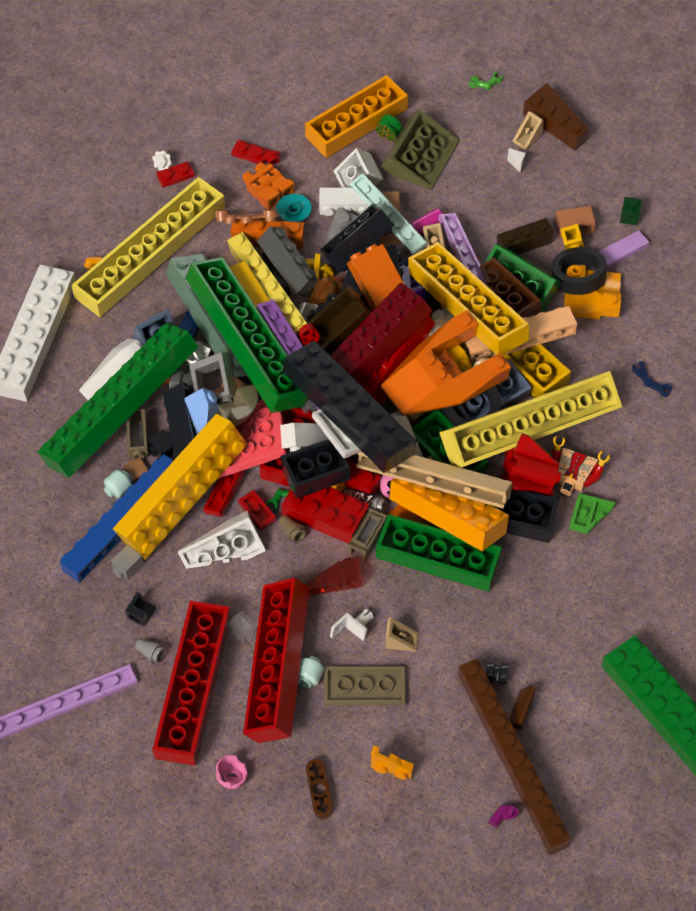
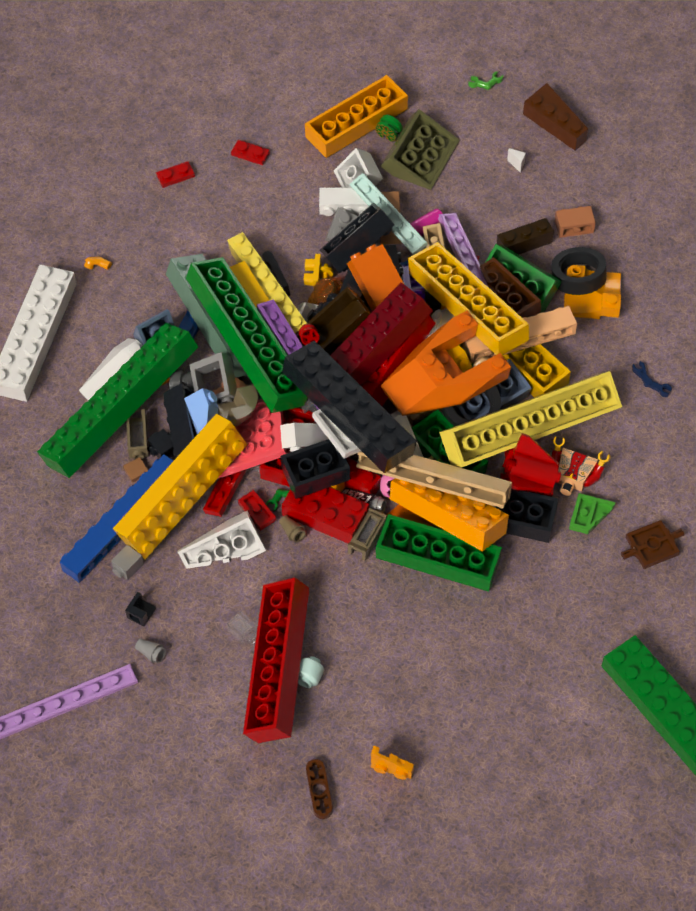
light yellow brick [72,177,225,317] -> none
light aqua head [104,470,133,498] -> none
white plant [152,150,172,171] -> none
red brick [152,600,231,766] -> none
white bracket [187,341,213,366] -> none
nougat plant [215,209,280,223] -> none
bright pink hair [216,755,248,789] -> none
orange brick [231,219,304,249] -> none
orange hips [243,162,295,210] -> none
dark grey brick [257,226,319,296] -> none
red plate [264,150,281,165] -> none
teal dish [276,194,312,222] -> none
clear red slope [305,558,362,596] -> none
dark tan tile [324,666,406,706] -> none
white bracket [330,609,374,641] -> none
tan slope [386,618,419,652] -> none
reddish brown brick [458,658,571,855] -> none
black wheel [486,662,508,684] -> none
magenta arm [488,805,519,828] -> none
reddish brown slope [509,686,536,730] -> none
tan slope [512,111,544,150] -> none
yellow brick [560,224,584,249] -> none
lavender tile [598,230,650,268] -> none
dark green brick [620,197,642,226] -> none
none -> reddish brown plate [621,520,684,569]

